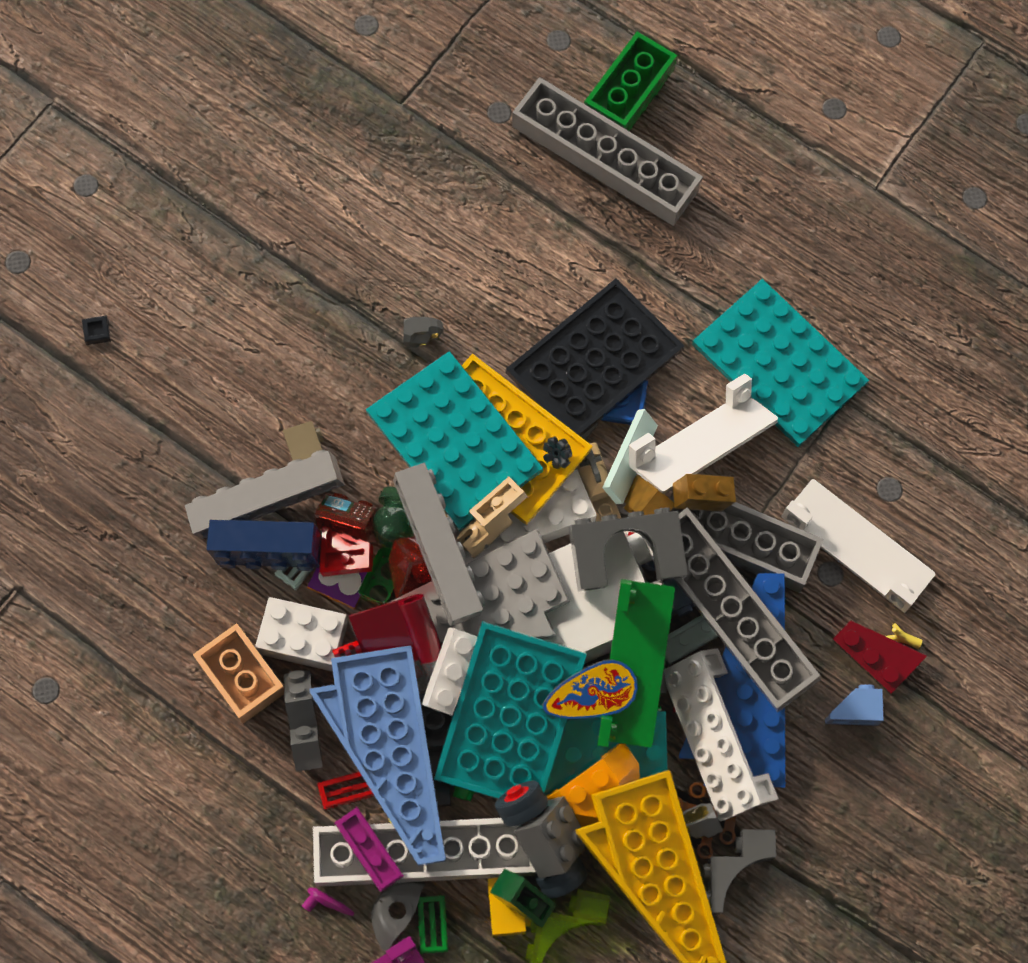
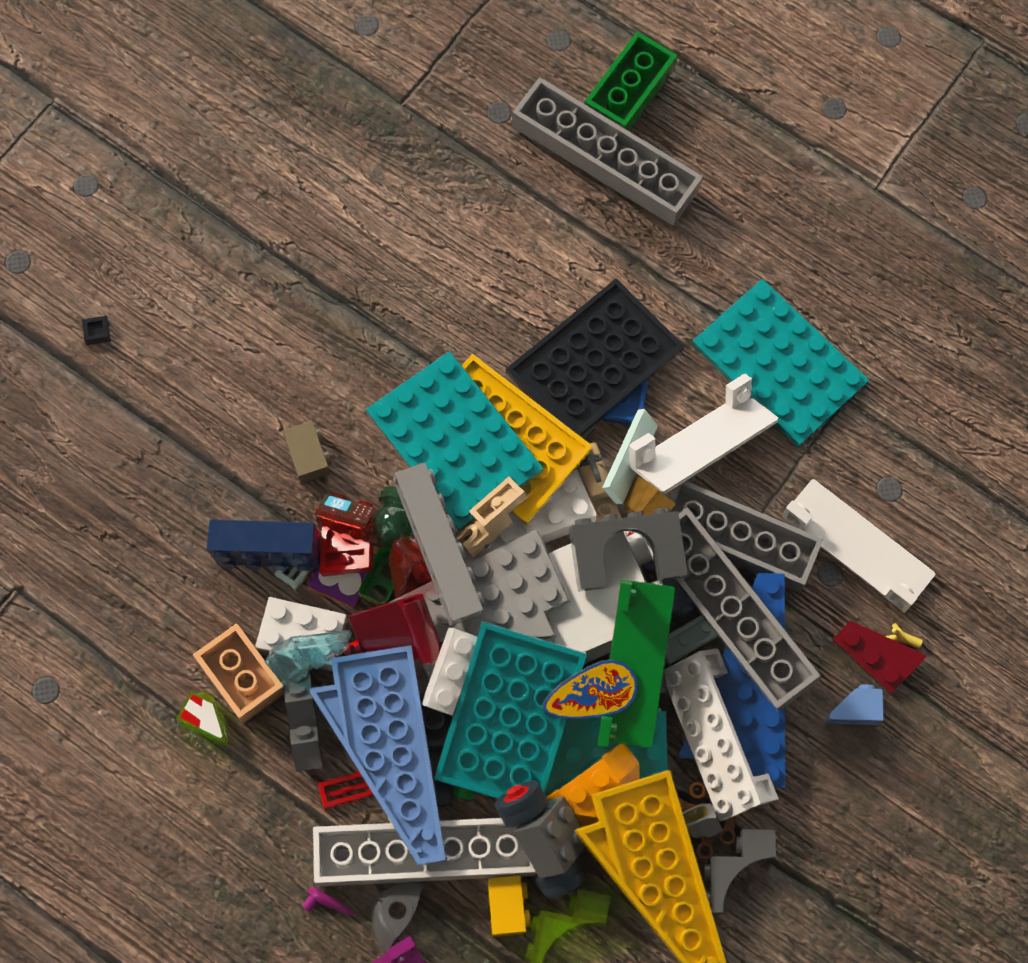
light grey brick [185,450,344,539] -> none
magenta tile [334,807,404,893] -> none
dark grey rock [403,317,444,347] -> none
green tile [418,895,448,954] -> none
dark green slope [490,868,557,928] -> none
black plant [543,436,572,469] -> none
pearl gold brick [672,474,736,511] -> none
none -> slope [176,691,229,747]
none -> clear light blue slope [265,630,352,686]

